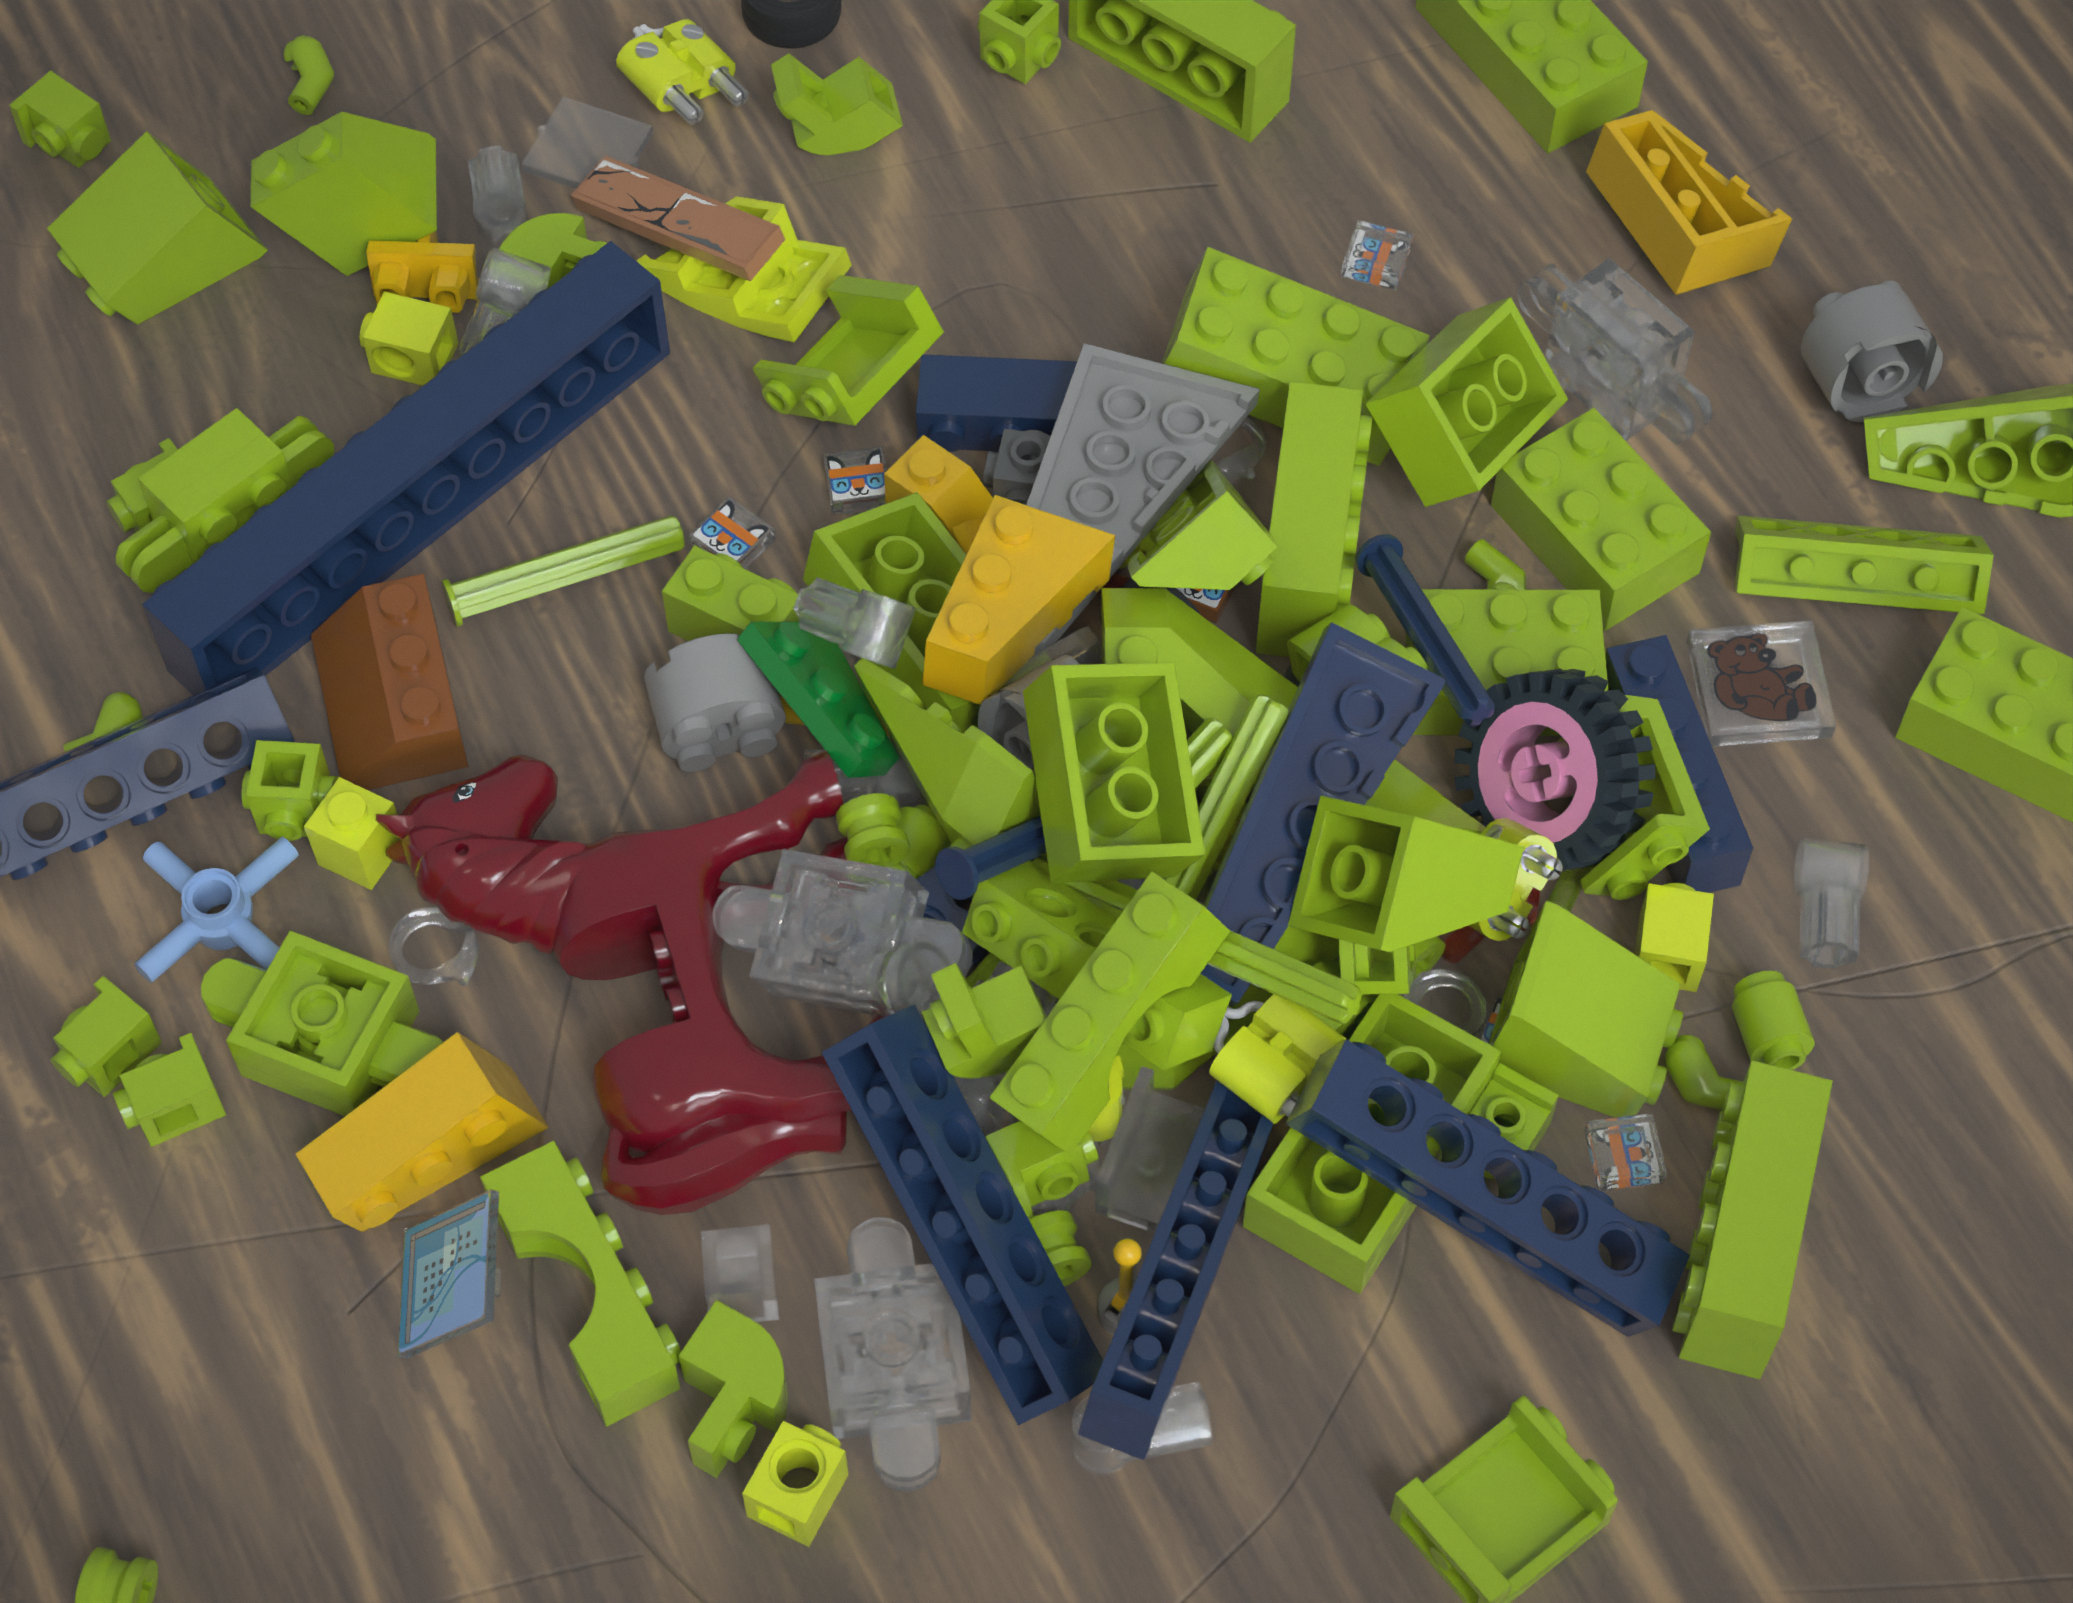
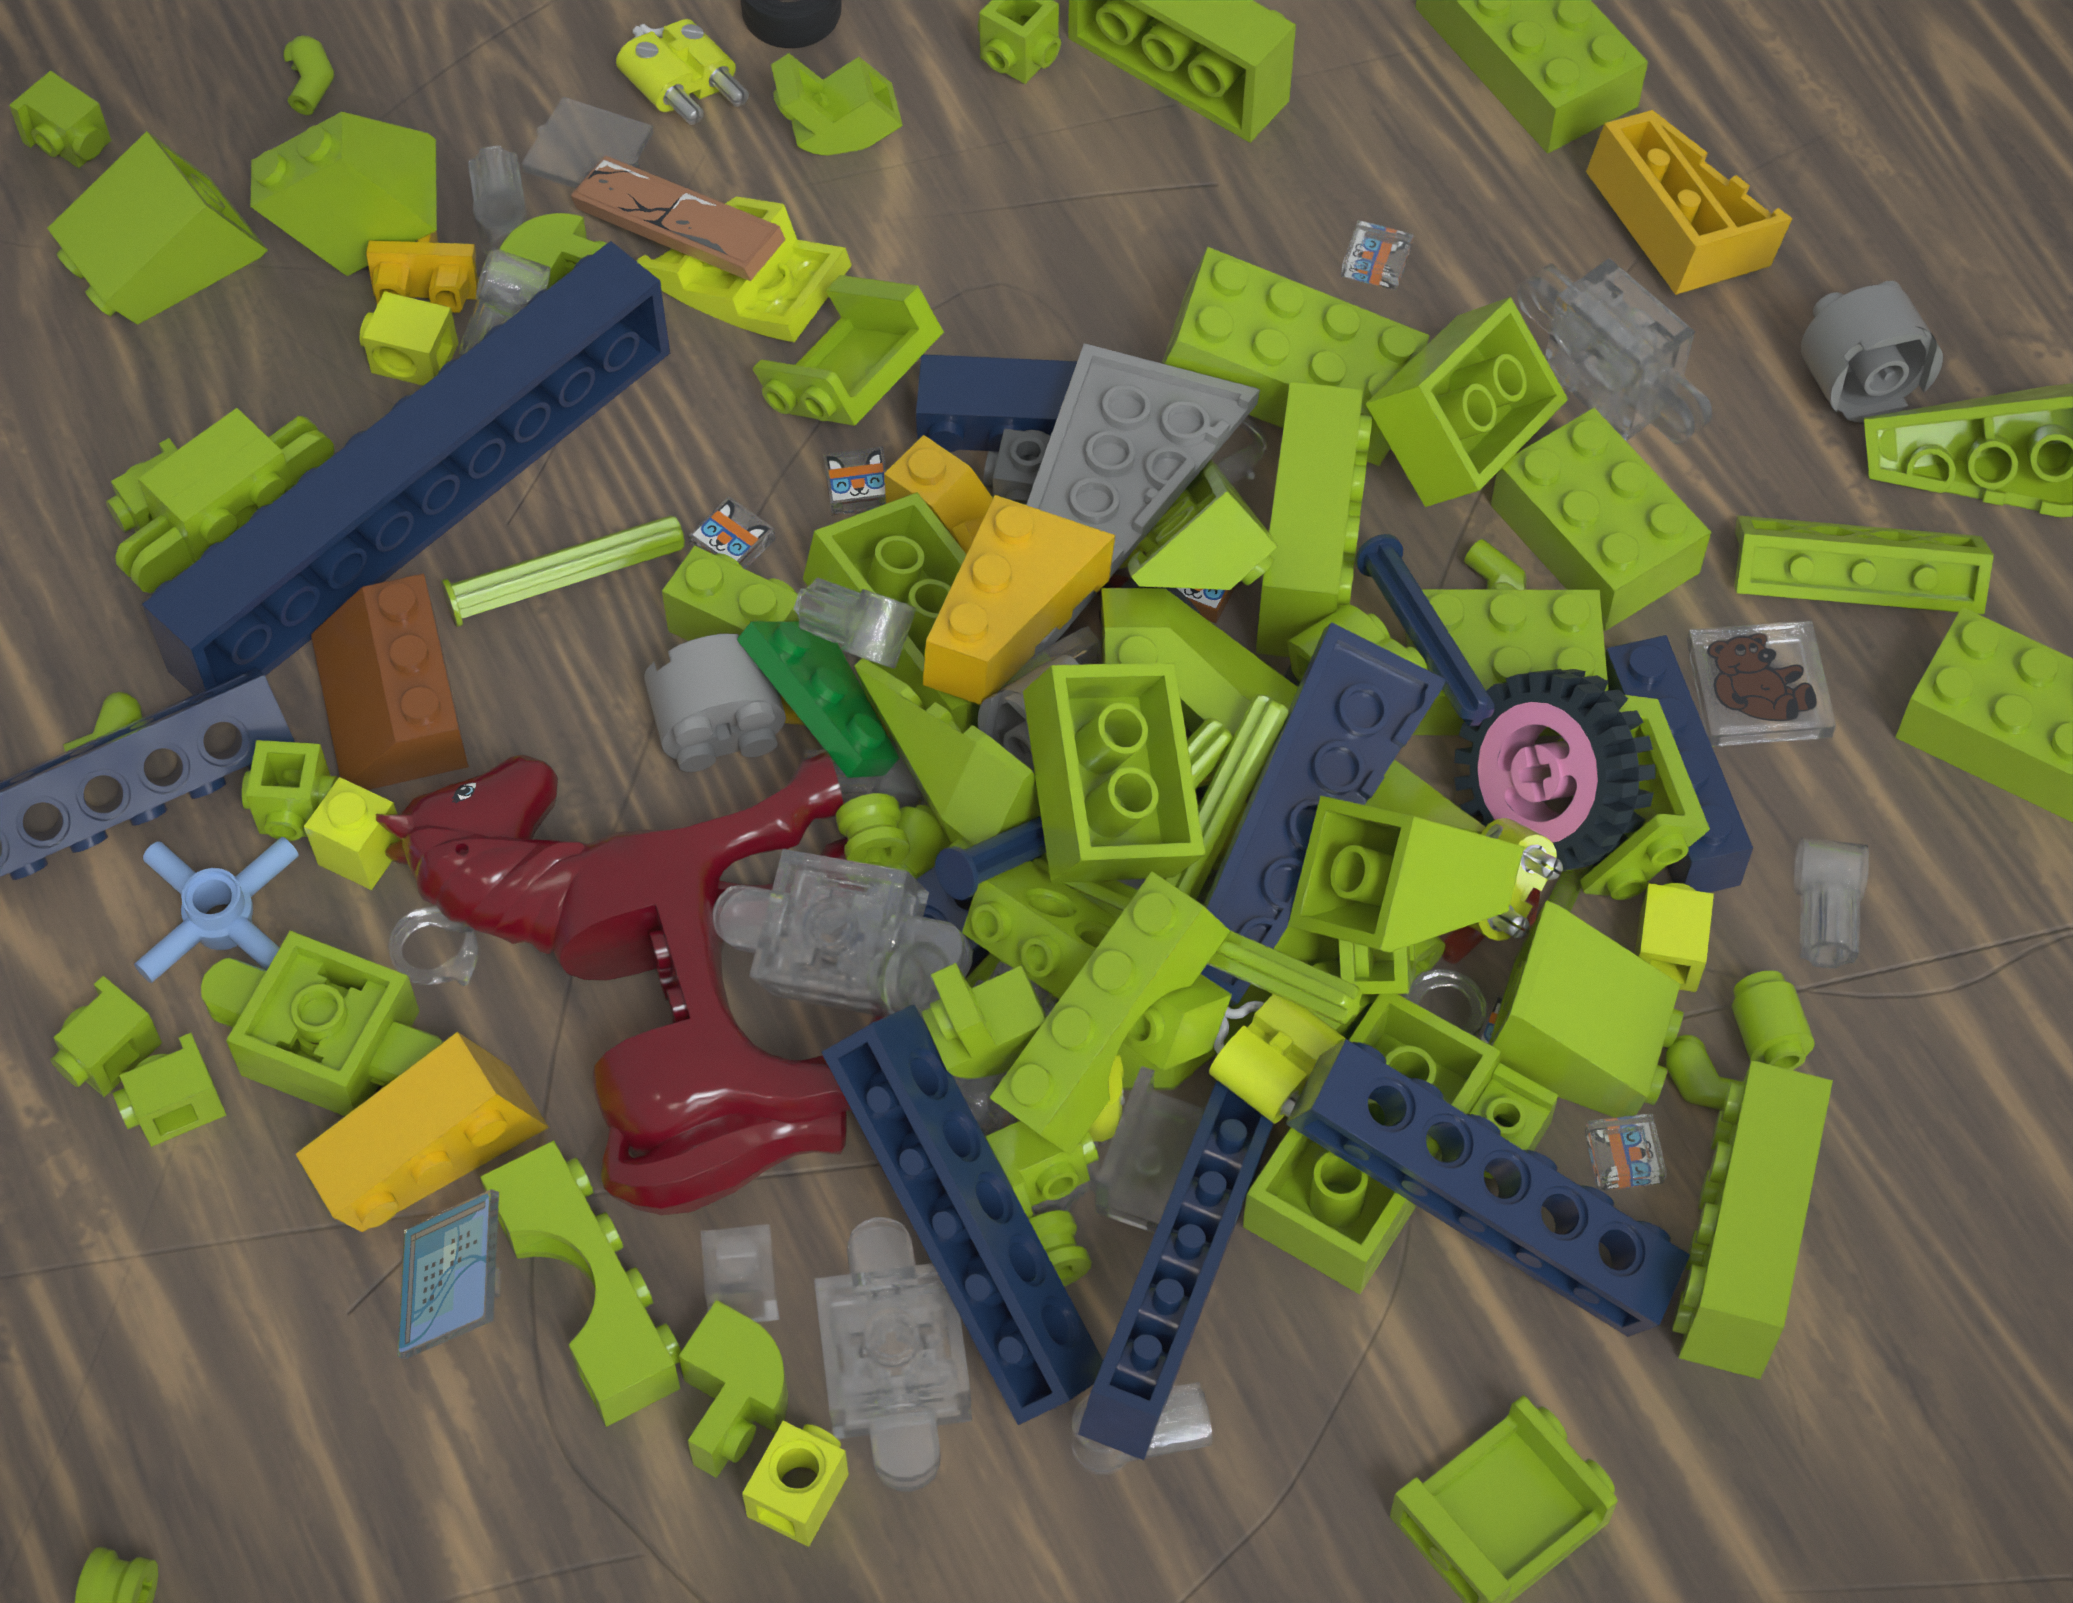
hinge [1097,1239,1142,1335] -> none

